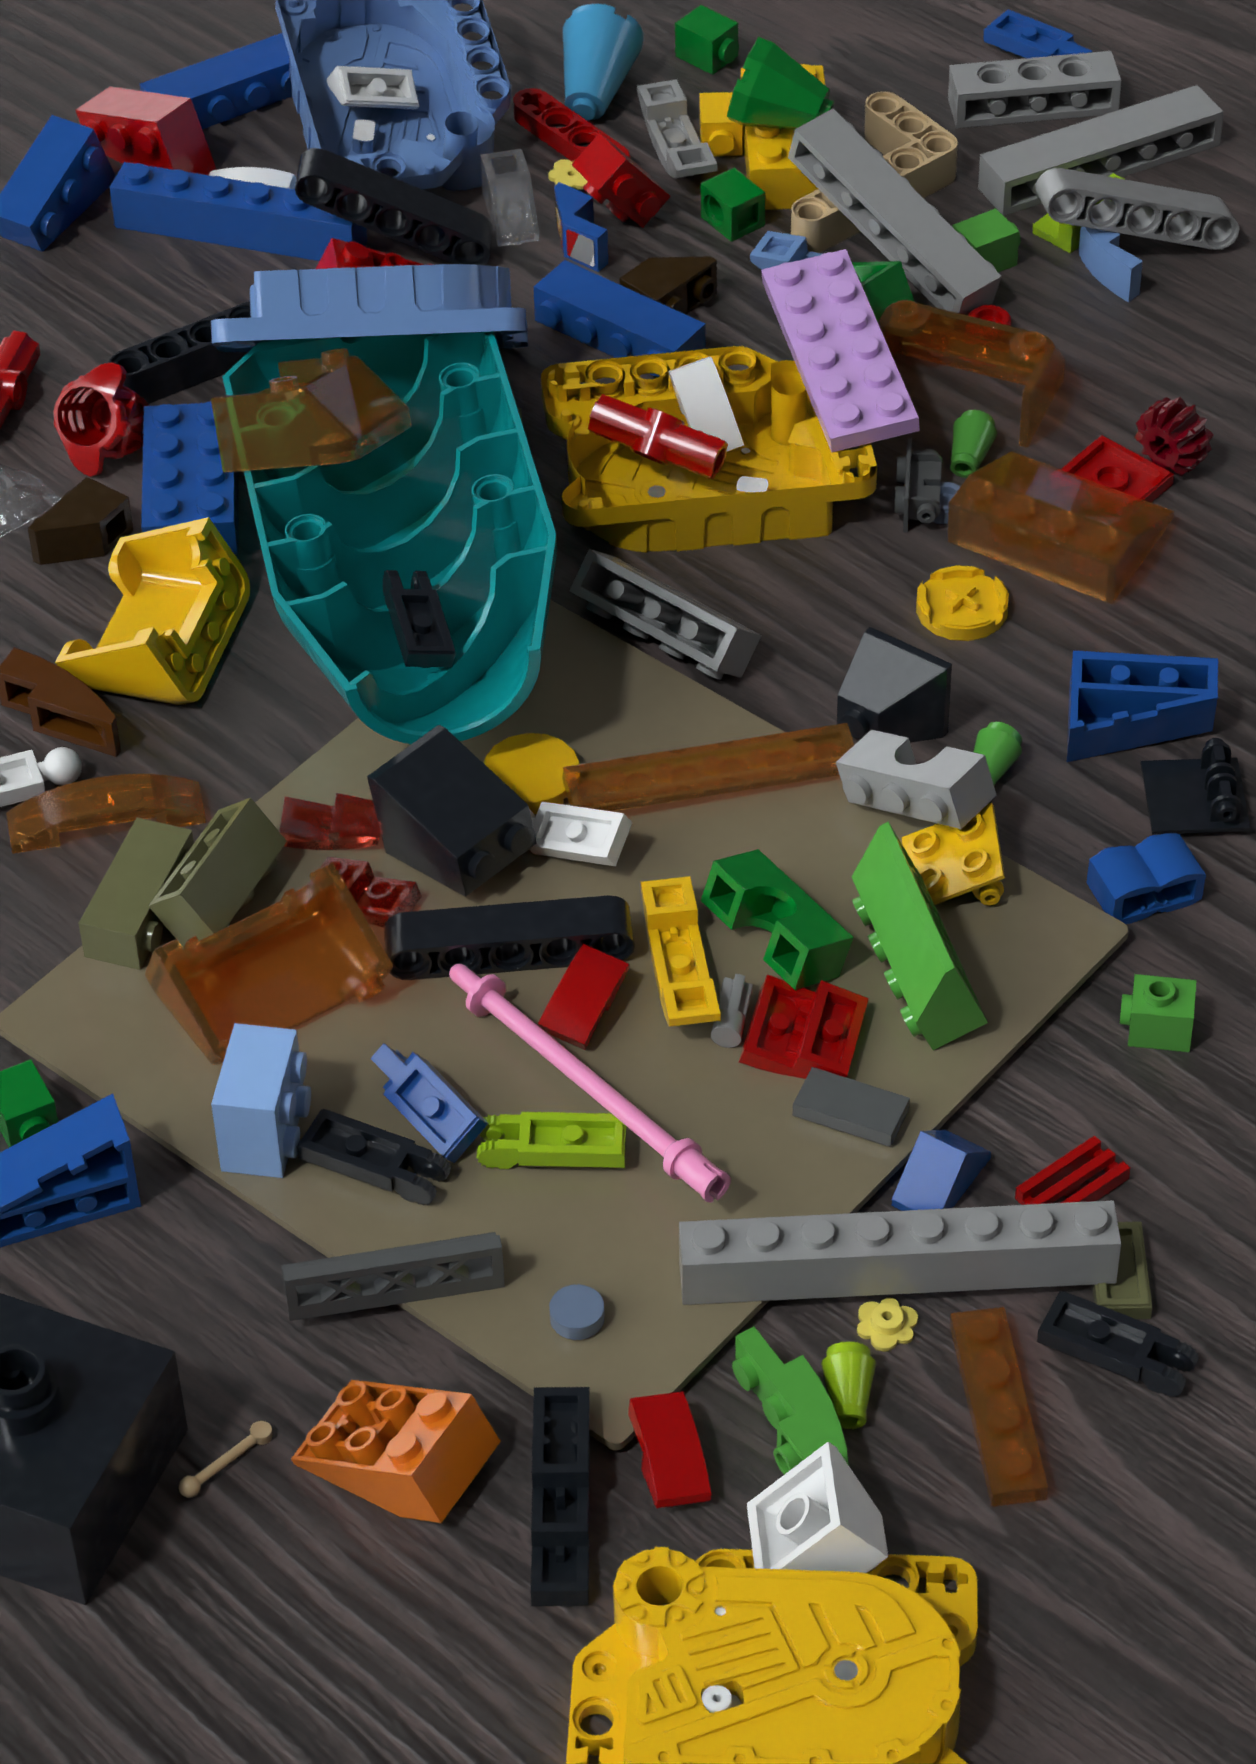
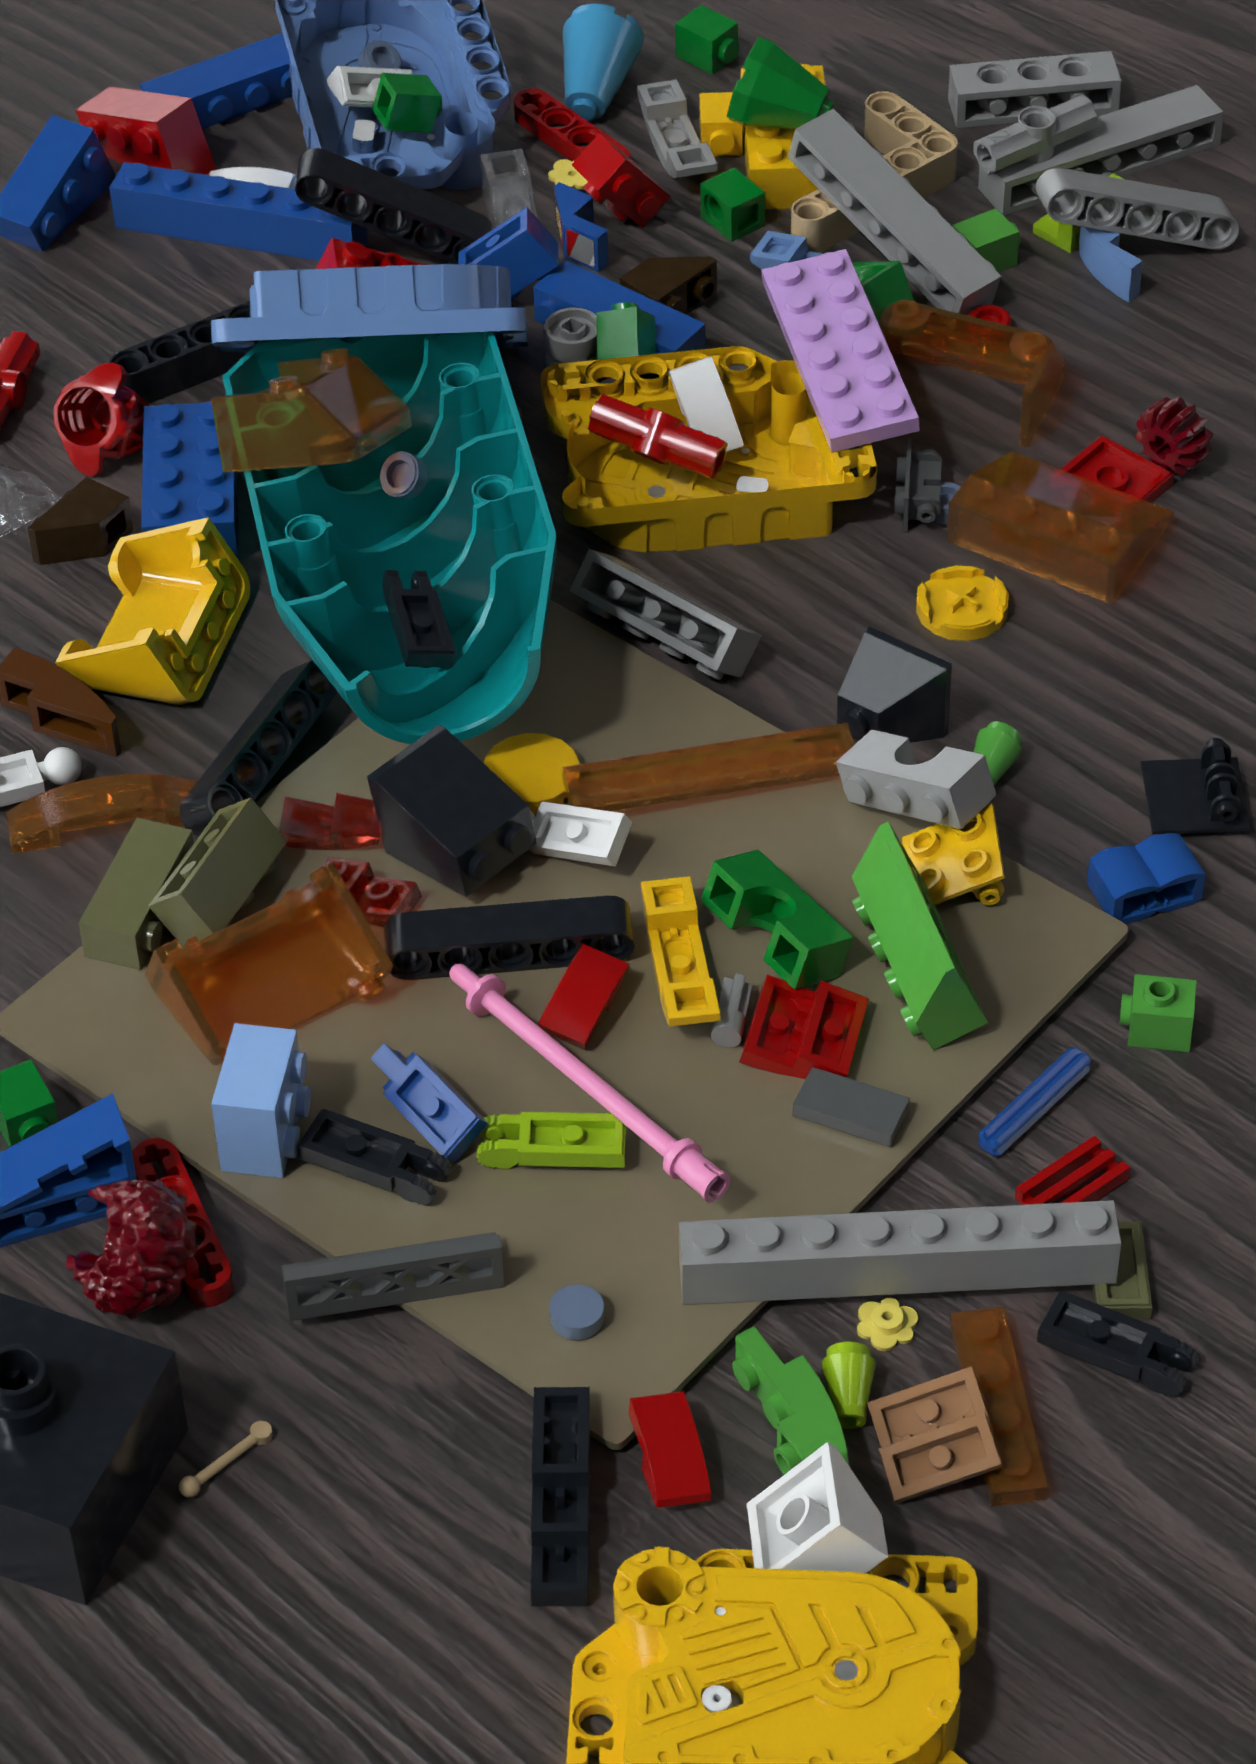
orange slope [291,1380,501,1523] -> none
slope [891,1130,991,1211] -> none
bright green cone [950,410,997,478] -> none
blue hinge [983,9,1093,58] -> none
blue wedge [1067,651,1218,762] -> none
none -> dark red hair [65,1179,197,1319]
none -> red beam [132,1138,234,1307]
none -> black beam [180,660,337,836]
none -> sand blue tile [358,40,402,69]
none -> green brick [372,72,442,133]
none -> sand blue tile [380,452,428,500]
none -> blue brick [458,207,559,301]
none -> light grey wheel [544,307,601,384]
none -> green brick [596,302,656,360]
none -> medium nougat slope [867,1366,1003,1503]
none -> light grey piece [973,95,1098,175]
none -> blue axle [978,1047,1091,1157]

